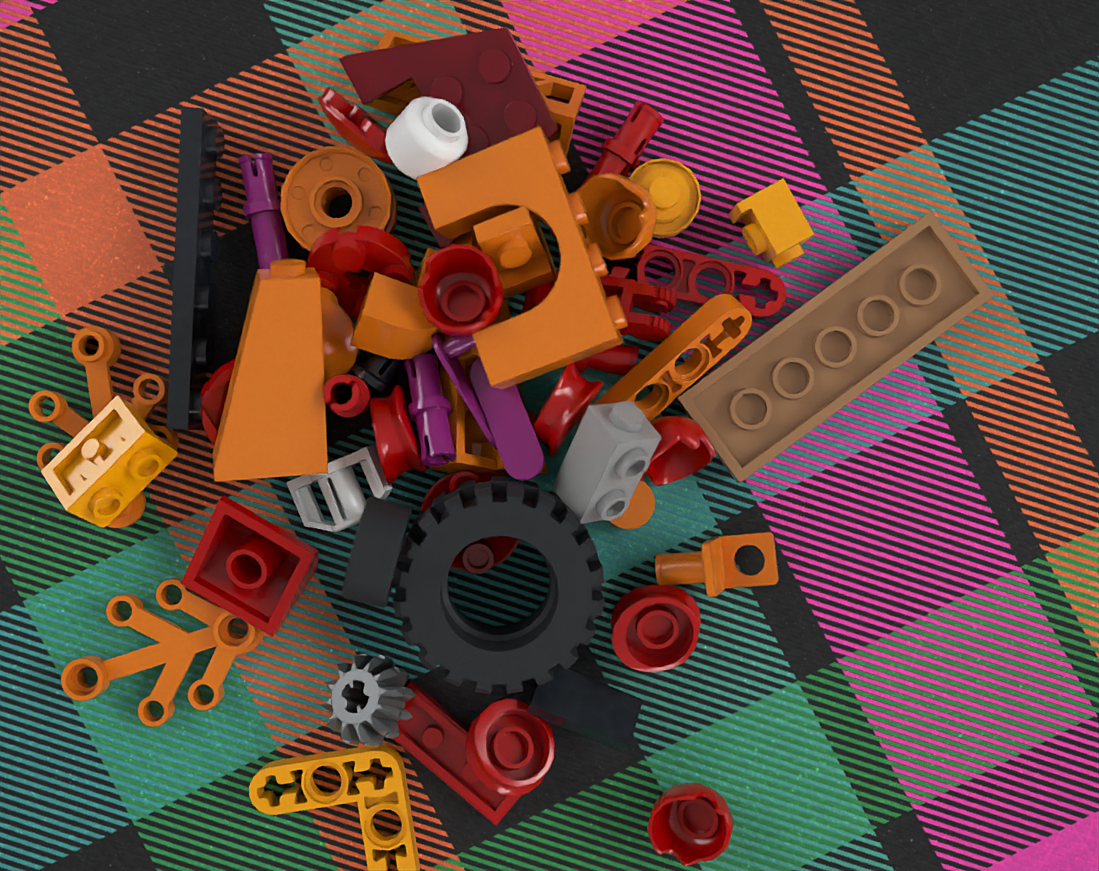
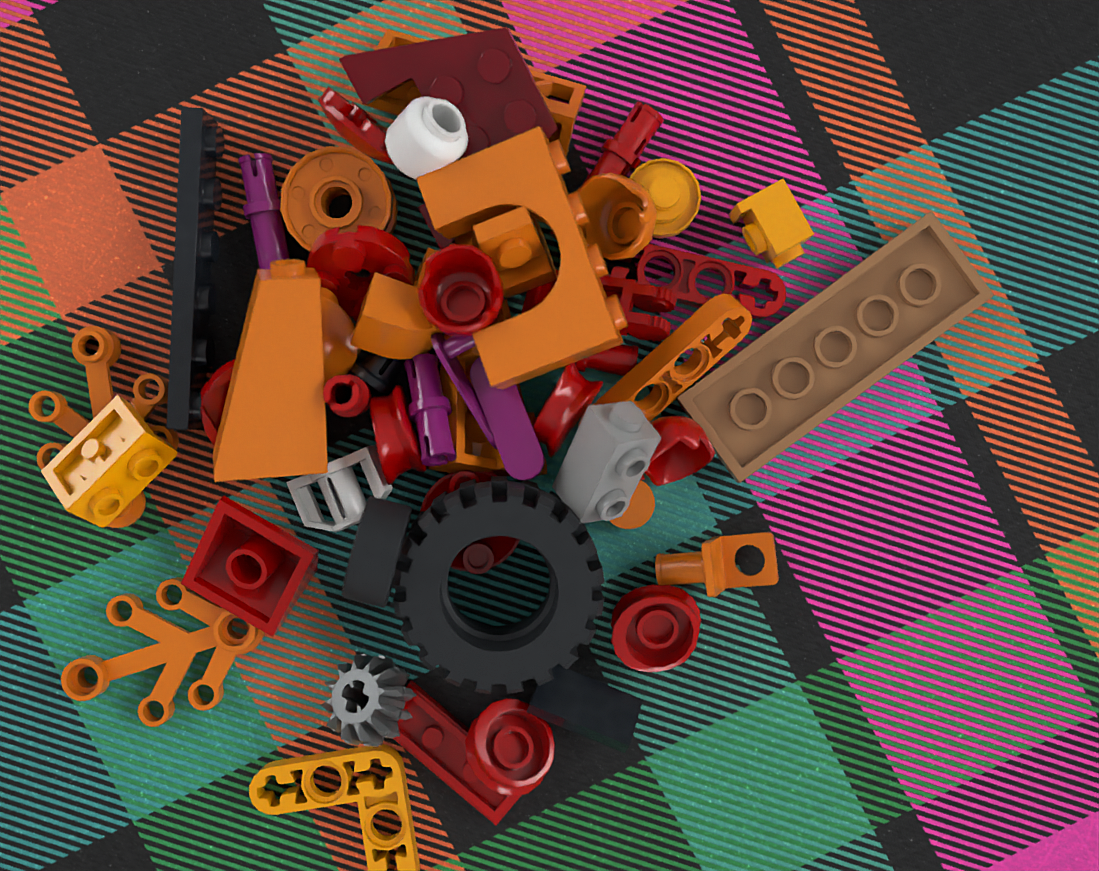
red hair [647,782,734,866] -> none

